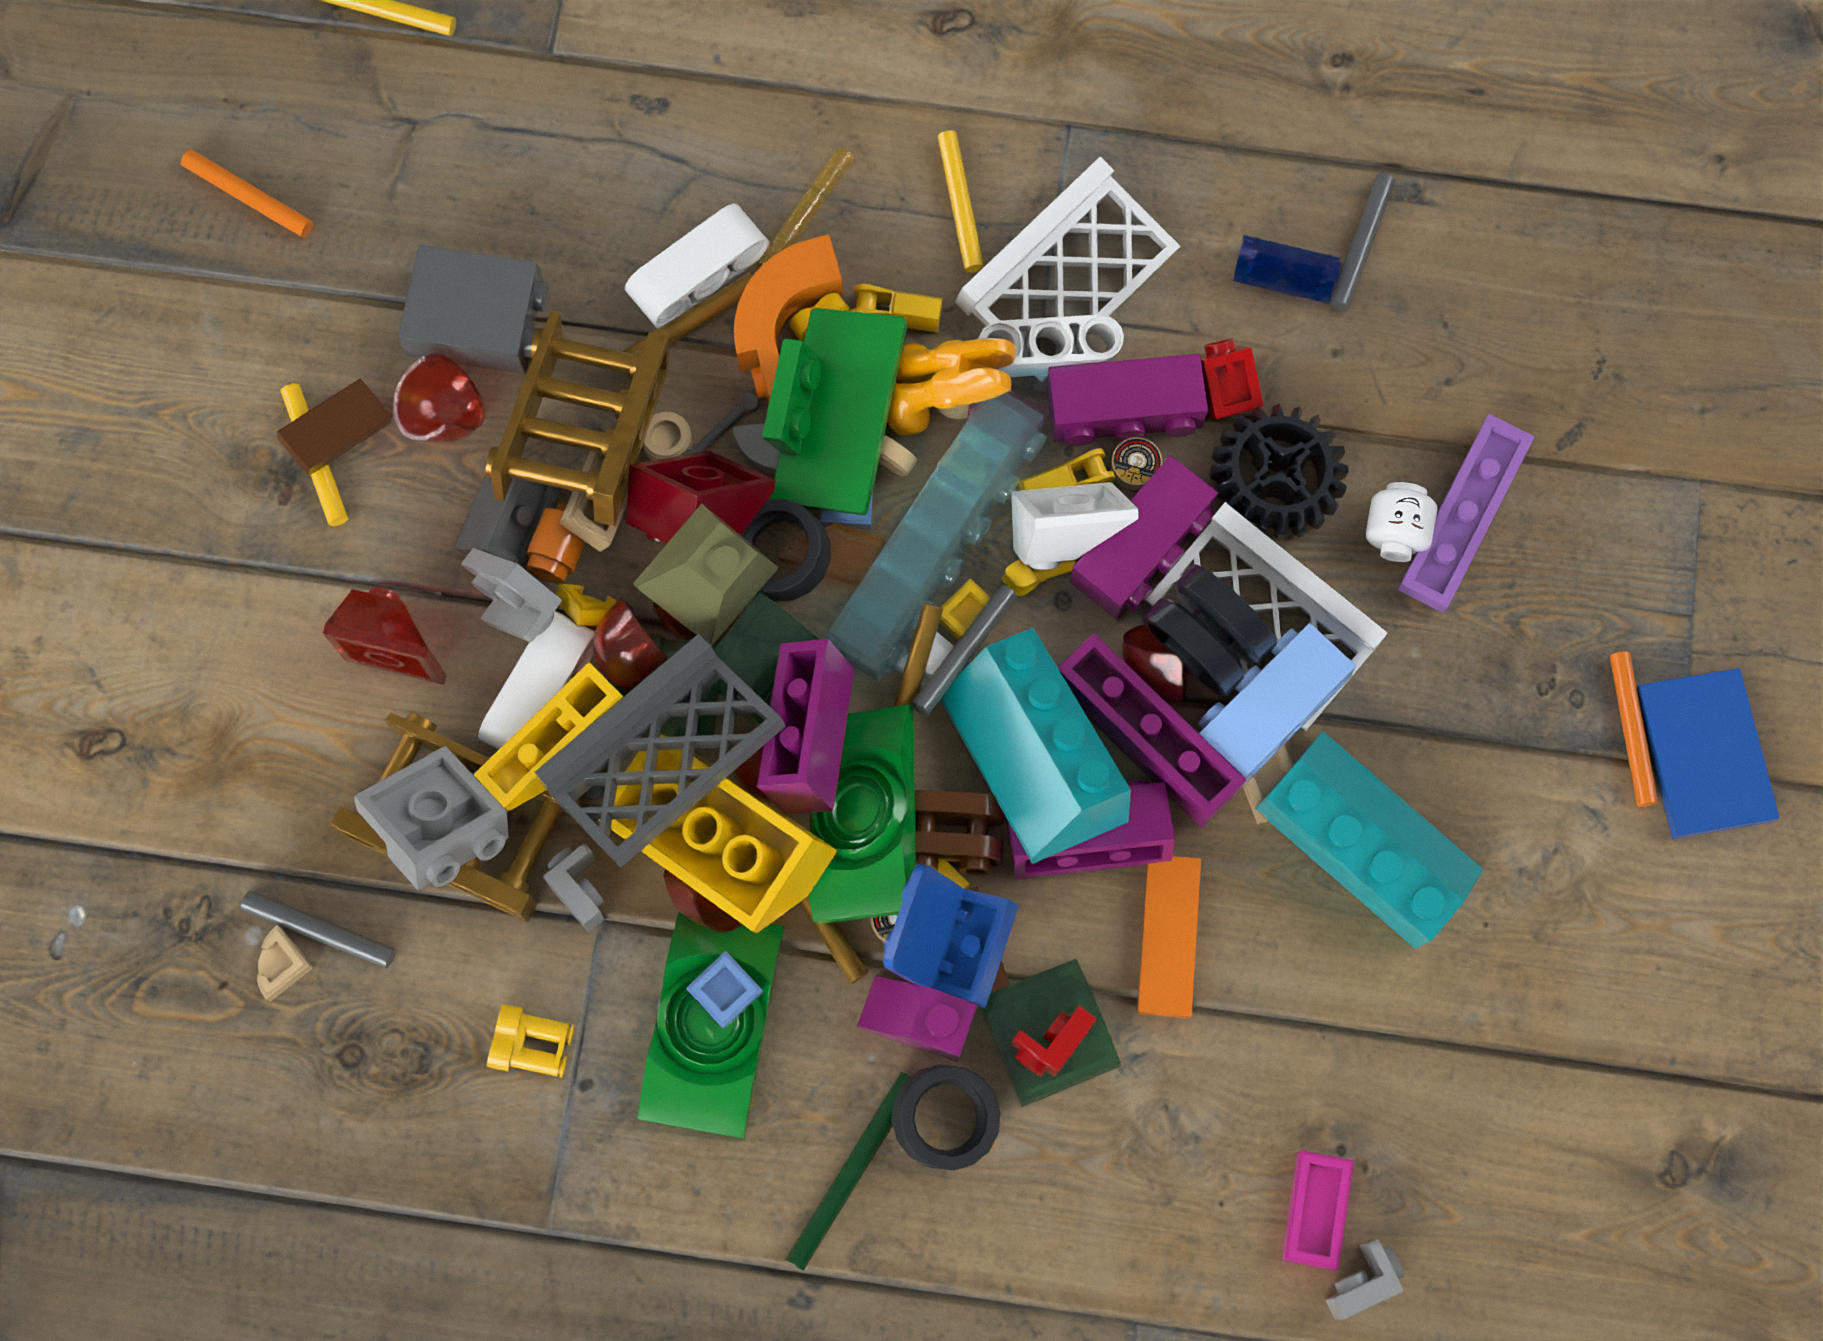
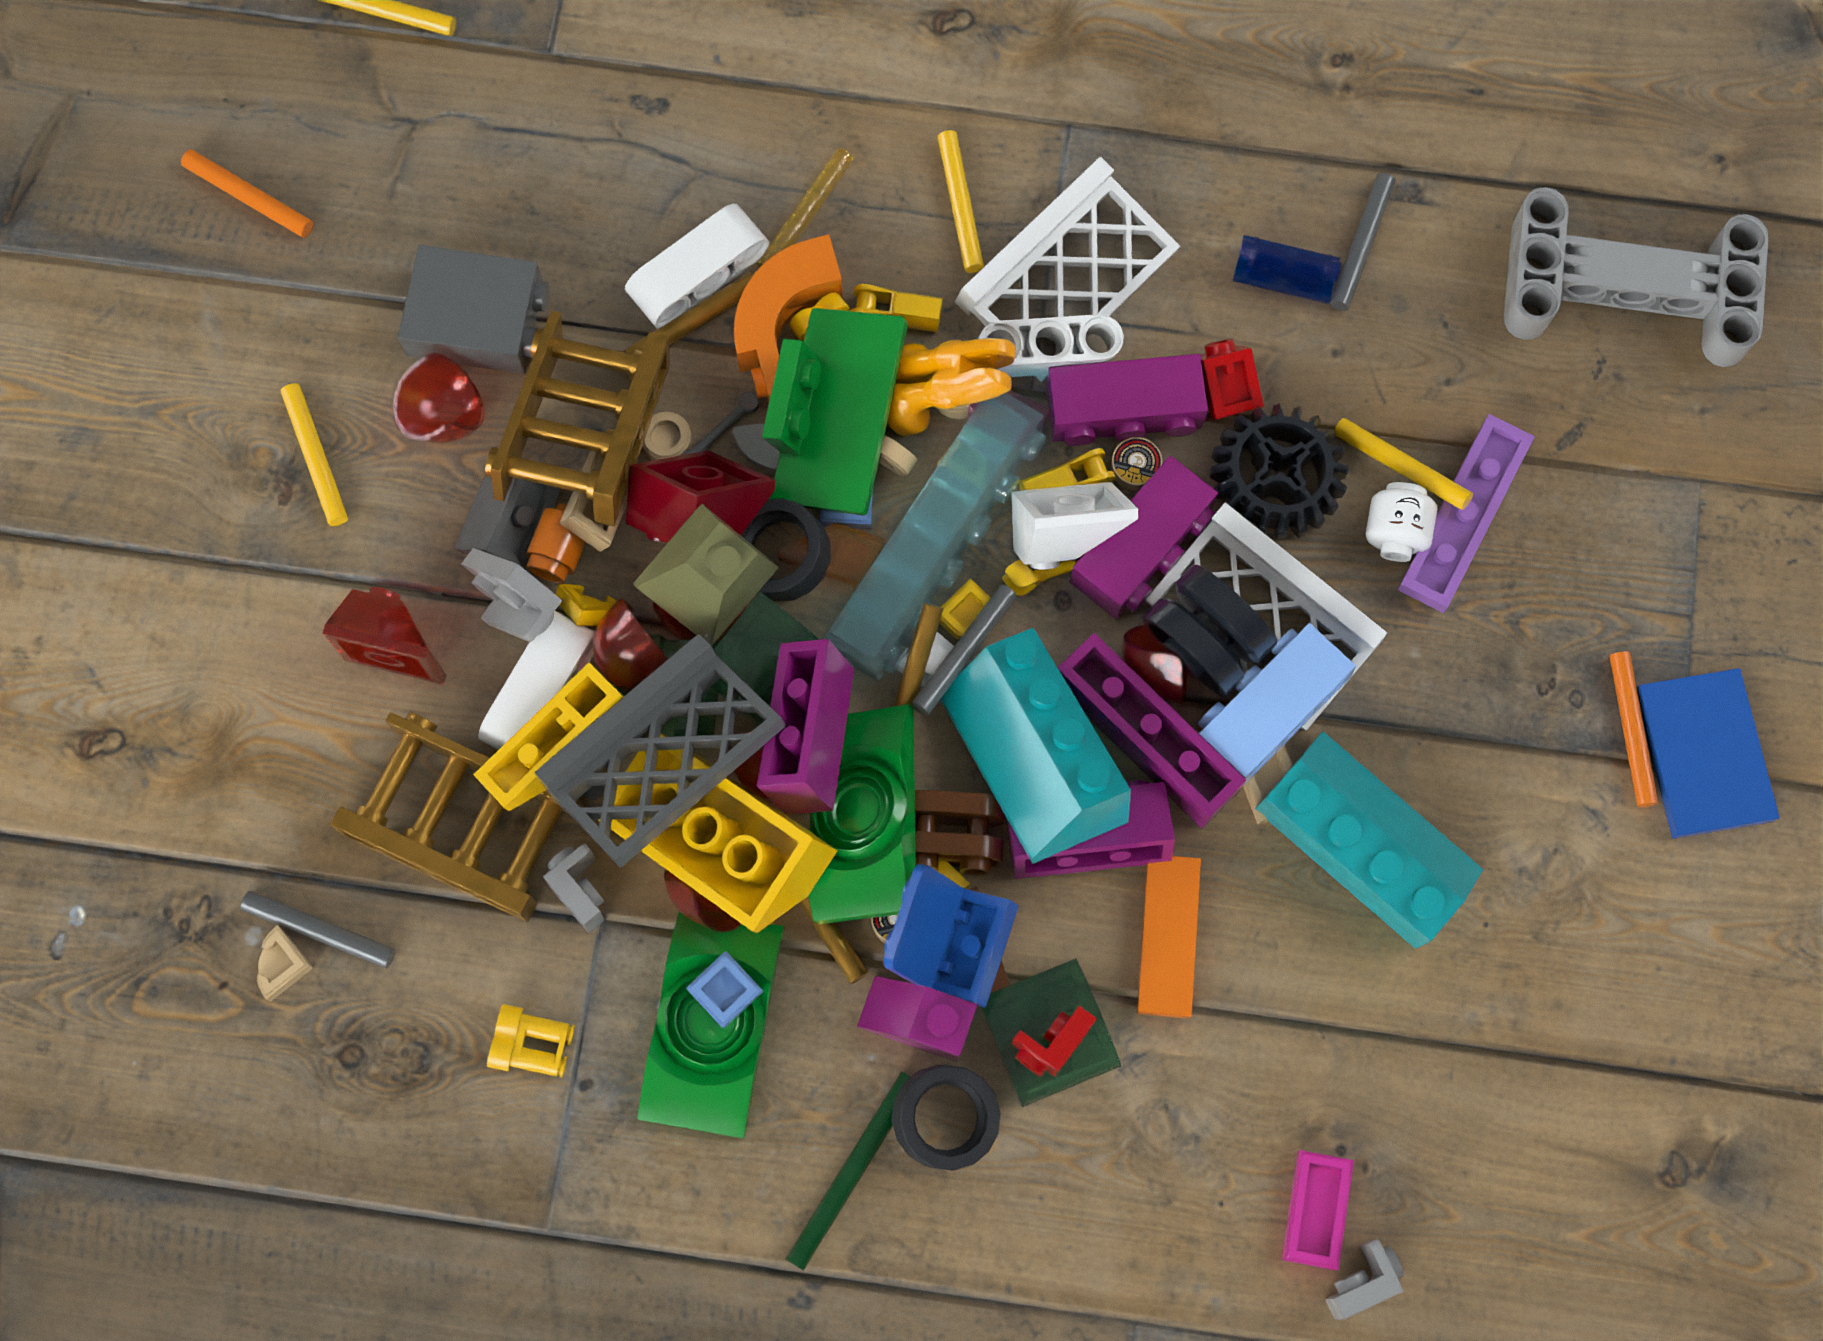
reddish brown tile [277,378,392,476] -> none
light grey plate [354,746,509,890] -> none
none -> yellow bar [1334,418,1473,510]
none -> light grey beam [1504,187,1768,367]

